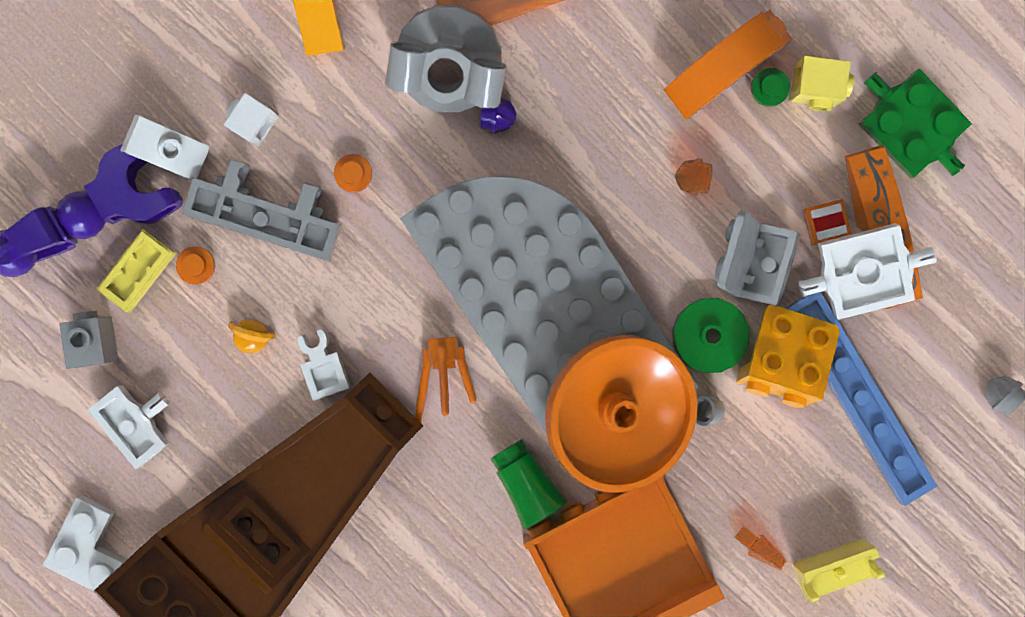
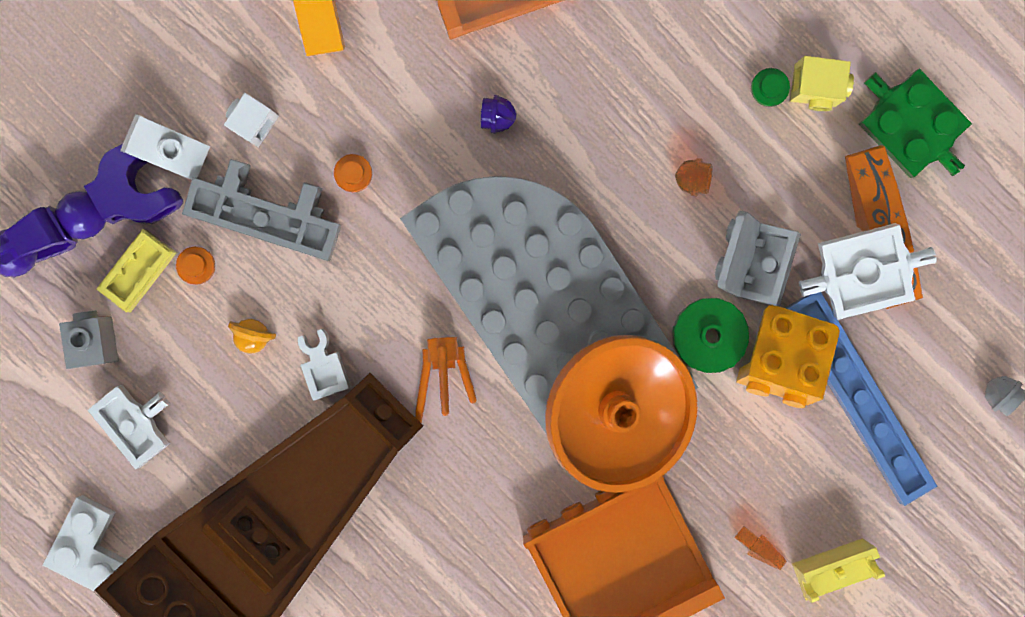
light grey piece [385,5,507,112] -> none
green plant [490,439,568,529] -> none
orange arch [663,9,793,120] -> none
light grey hinge [696,395,725,426] -> none
tile [802,199,852,246] -> none

